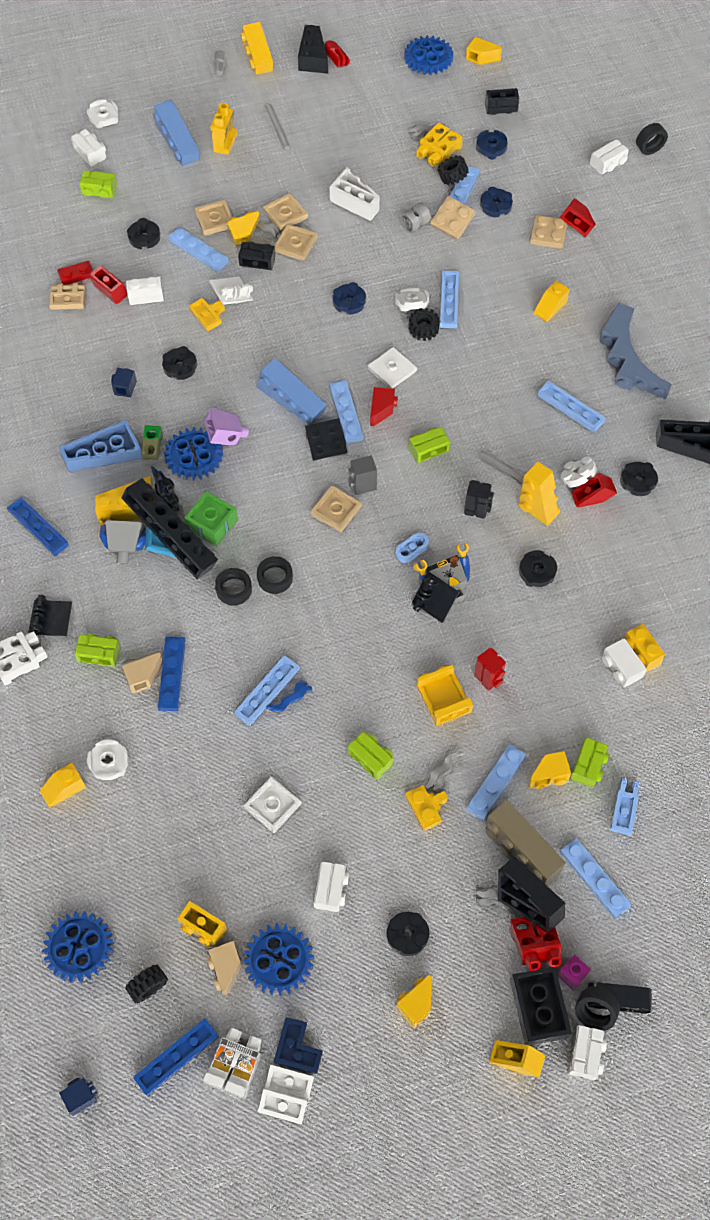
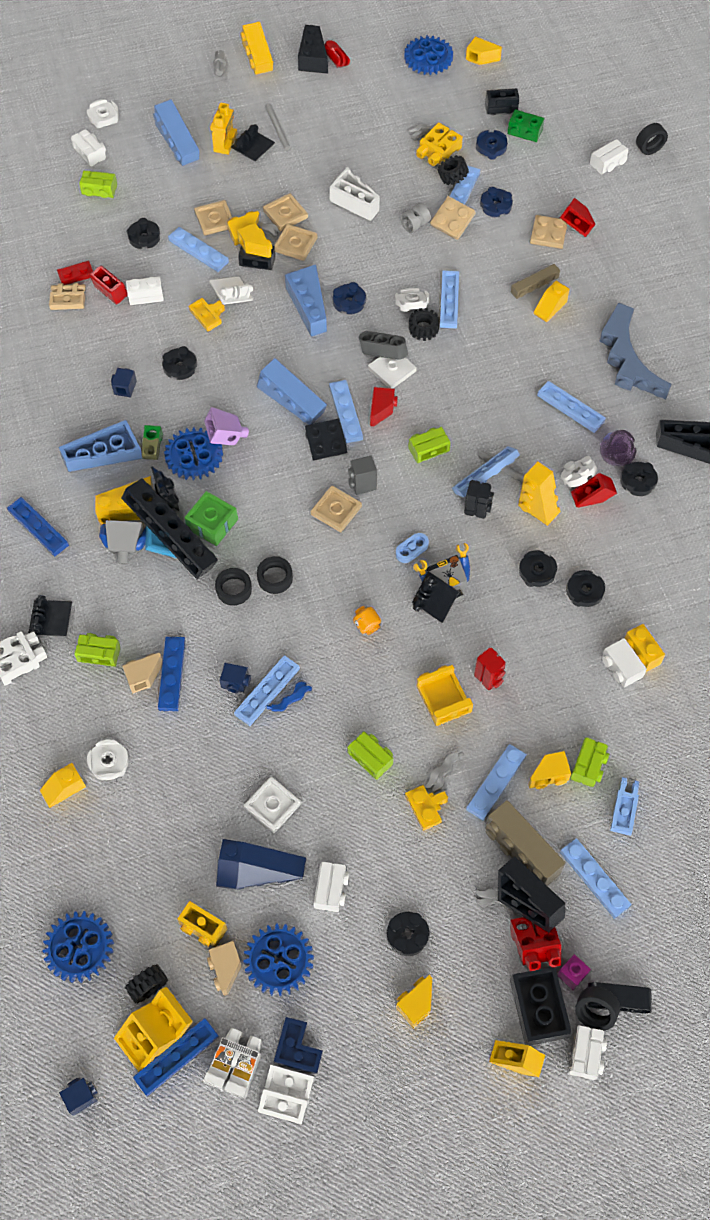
none -> yellow bracket [114,987,193,1072]
none -> dark blue wedge [216,839,307,890]
none -> dark blue brick [220,663,251,693]
none -> black hinge [231,124,275,162]
none -> yellow slope [237,223,272,258]
none -> medium blue wedge [285,264,327,337]
none -> light orange head [353,606,381,635]
none -> dark grey beam [359,331,408,360]
none -> light blue plate [452,446,520,497]
none -> green brick [507,110,545,142]
none -> dark tan piece [511,264,560,299]
none -> black plate [566,570,605,607]
none -> clear purple cylinder [600,430,637,466]

